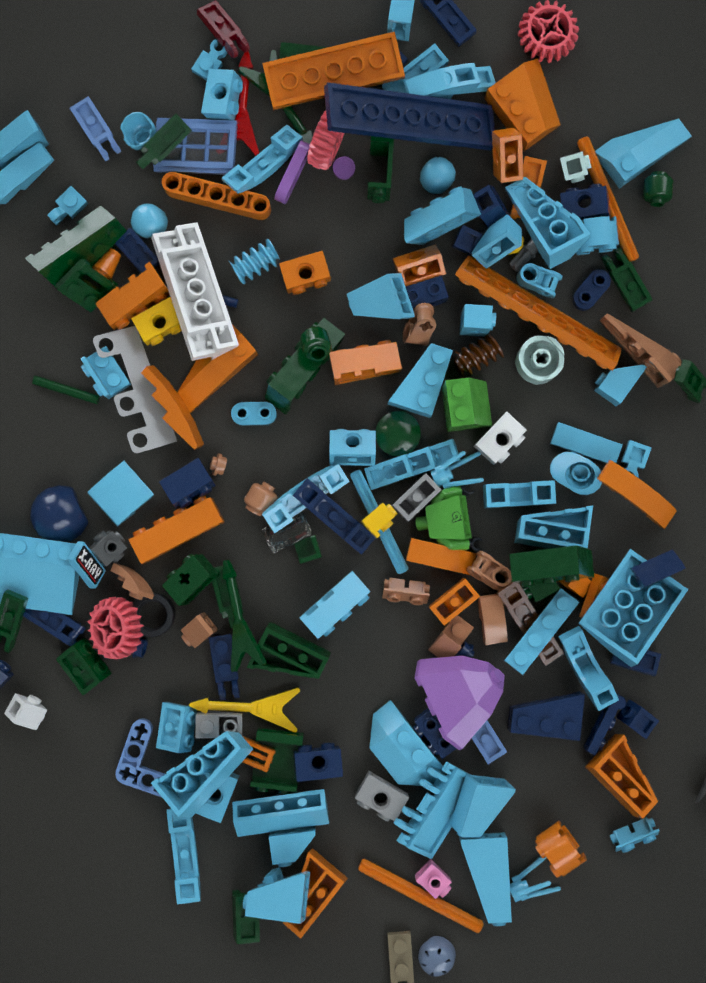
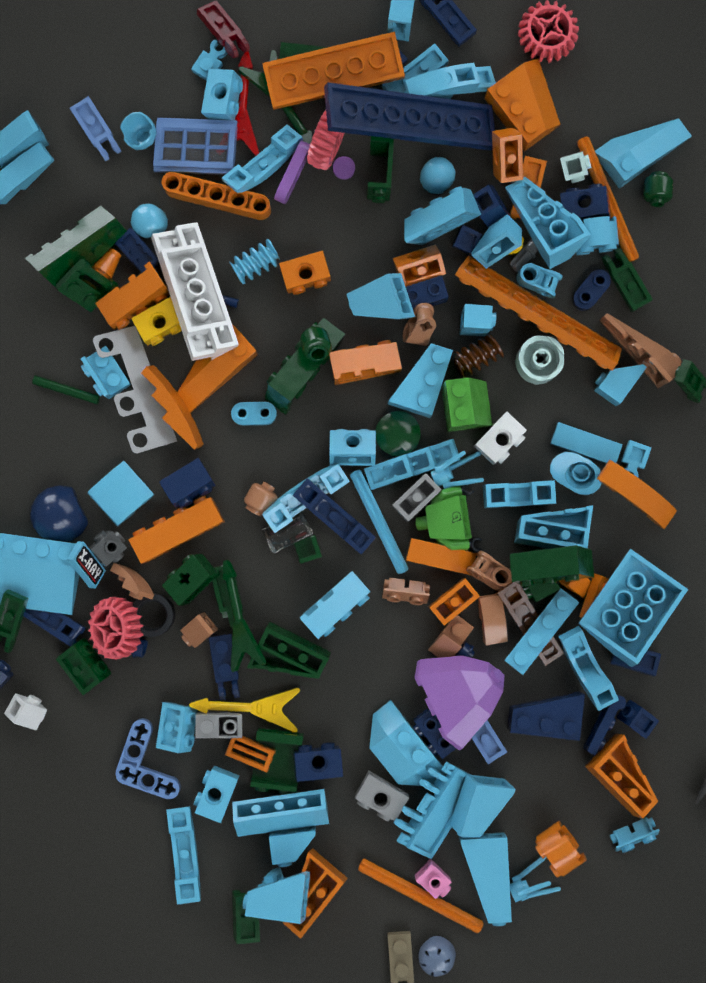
medium azure plate [48,186,88,226] -> none
dark green hinge [136,113,192,169] -> none
medium azure wedge [151,731,253,817] -> none
nougat plate [209,453,227,476] -> none
yellow brick [361,503,398,538] -> none
dark blue slope [630,549,686,589] -> none

